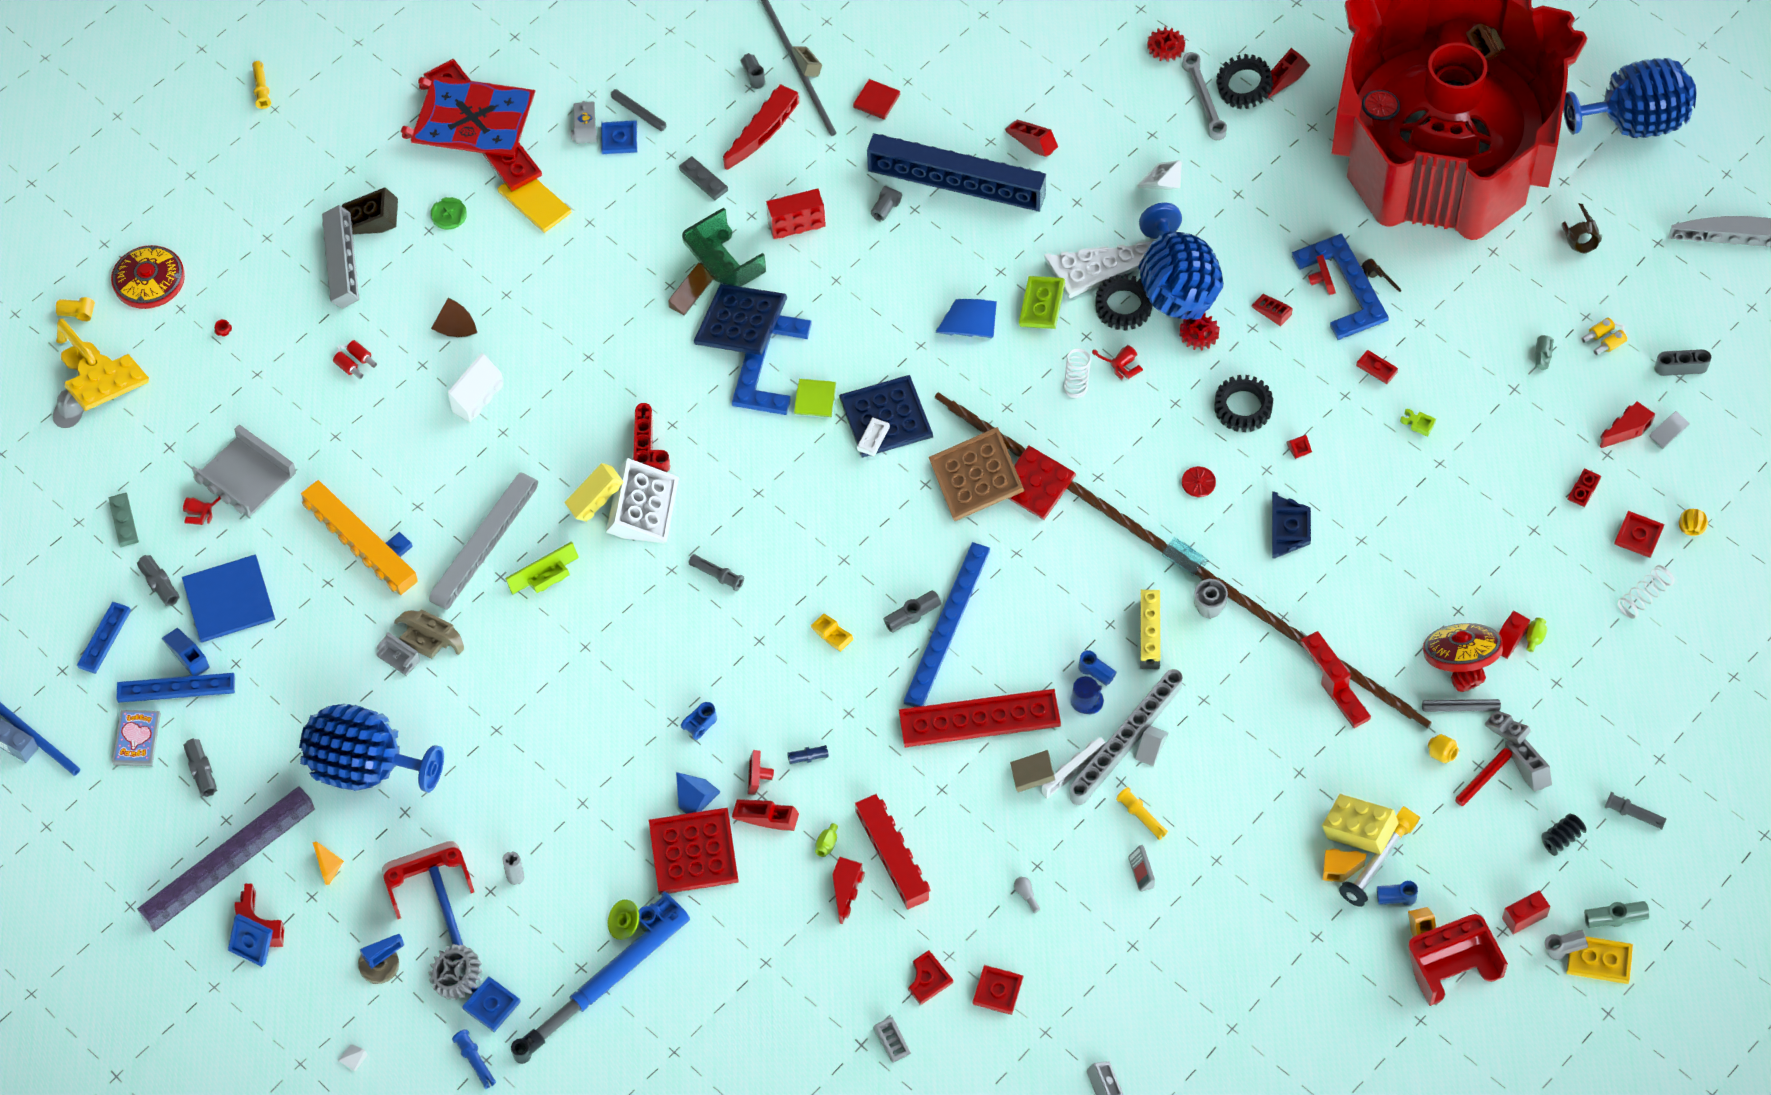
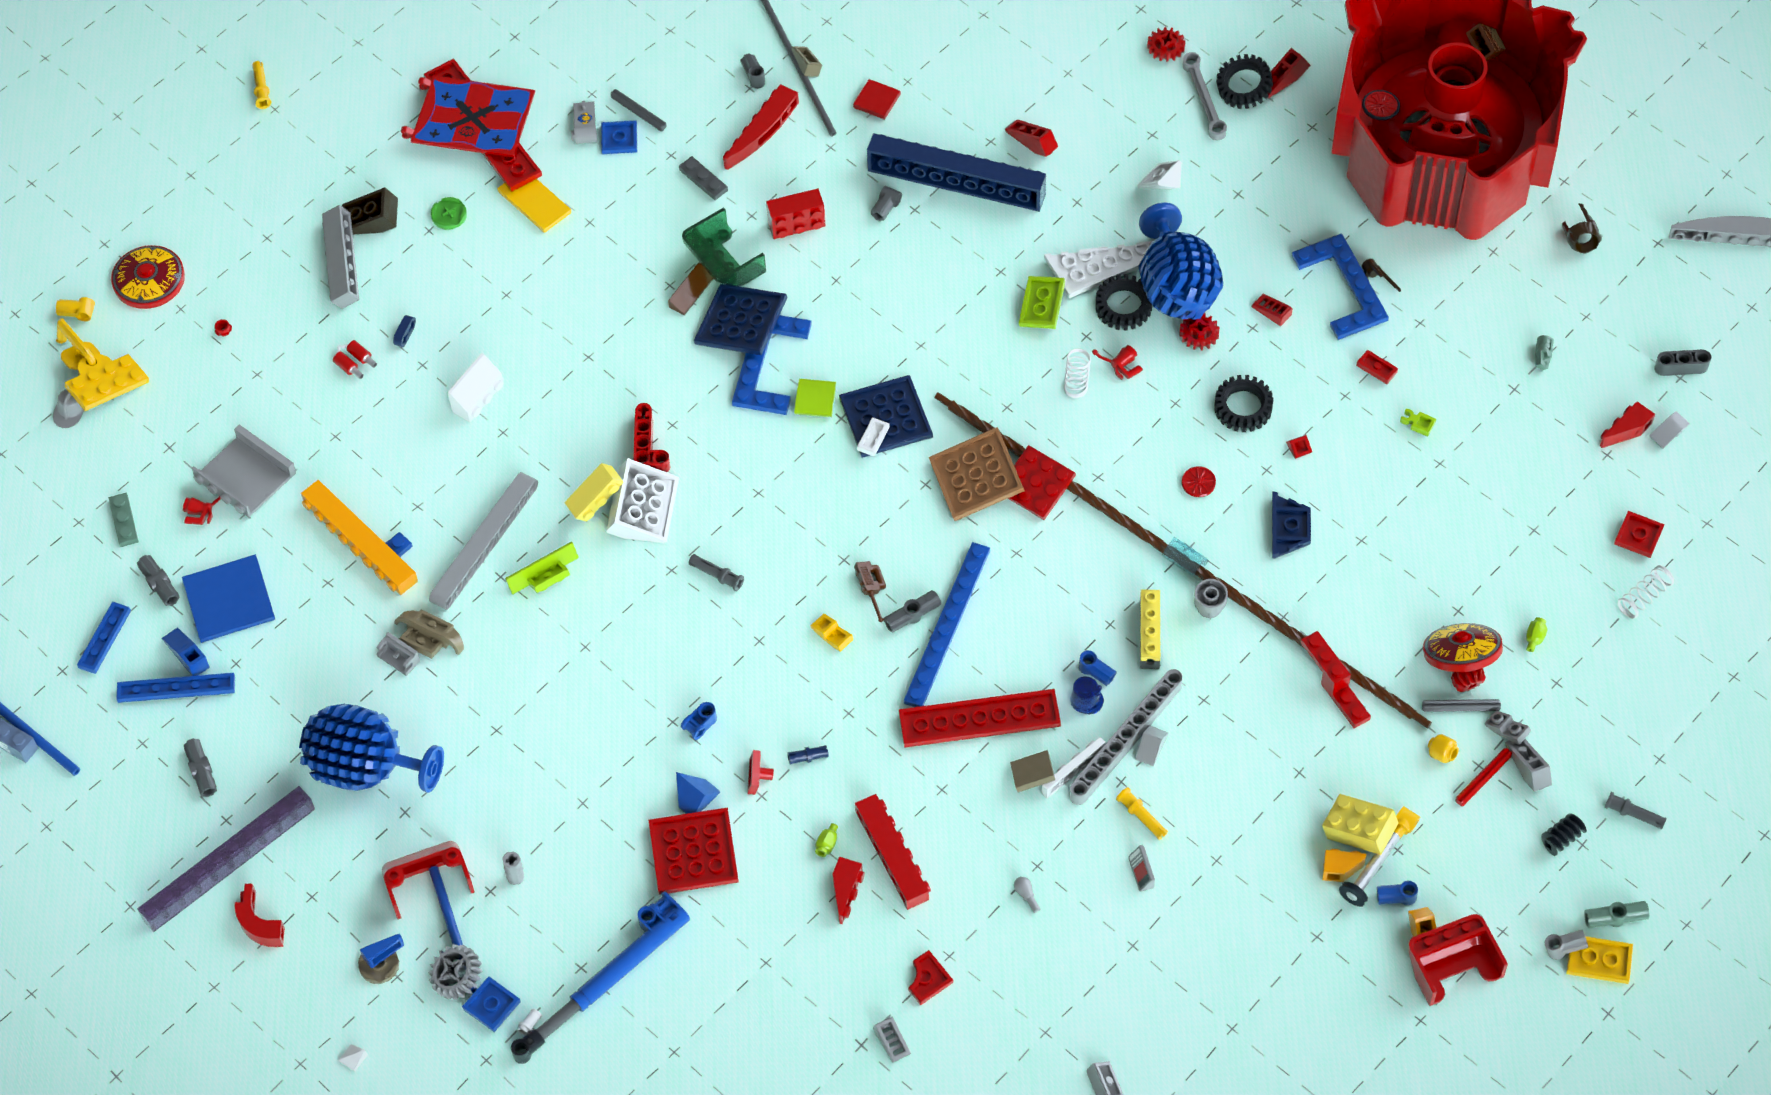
tile [112,710,161,766] -> none
blue tile [228,914,273,967] -> none
light orange slope [313,841,344,885] -> none
reddish brown shield [431,297,478,337] -> none
blue pin [452,1029,496,1089] -> none
lime dish [608,899,639,940] -> none
red slope [732,799,799,831] -> none
blue slope [936,299,997,338] -> none
red plate [973,965,1024,1015] -> none
red tile [1308,255,1336,295] -> none
red slope [1499,610,1530,659] -> none
red brick [1502,890,1551,934] -> none
blue plant [1563,58,1697,138] -> none
red slope [1567,468,1602,508] -> none
yellow piece [1581,317,1627,355] -> none
yellow piece [1678,508,1708,536] -> none
none -> dark blue beam [393,315,416,347]
none -> white pin [517,1009,542,1035]
none -> reddish brown piece [854,561,886,622]

